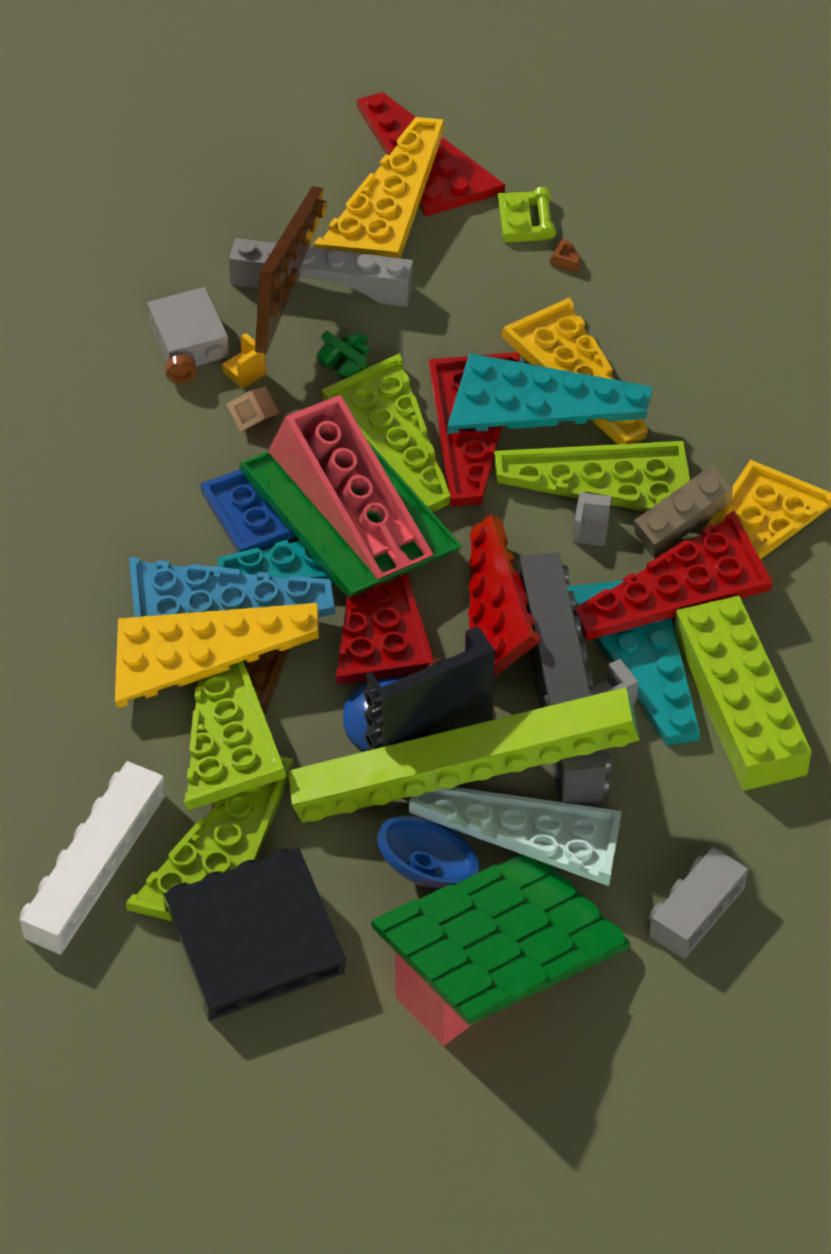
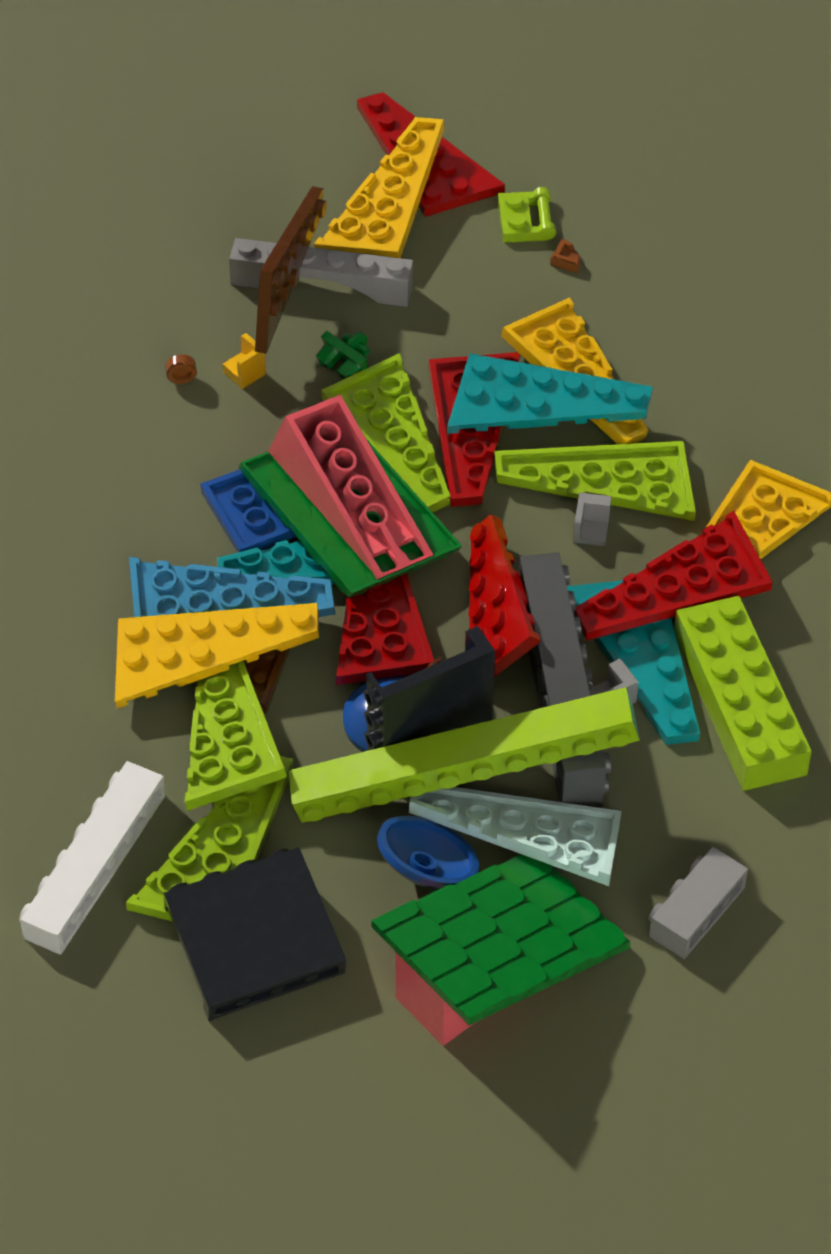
light grey brick [147,287,229,366] -> none
tan panel [226,386,279,432] -> none
dark tan brick [634,465,733,558] -> none

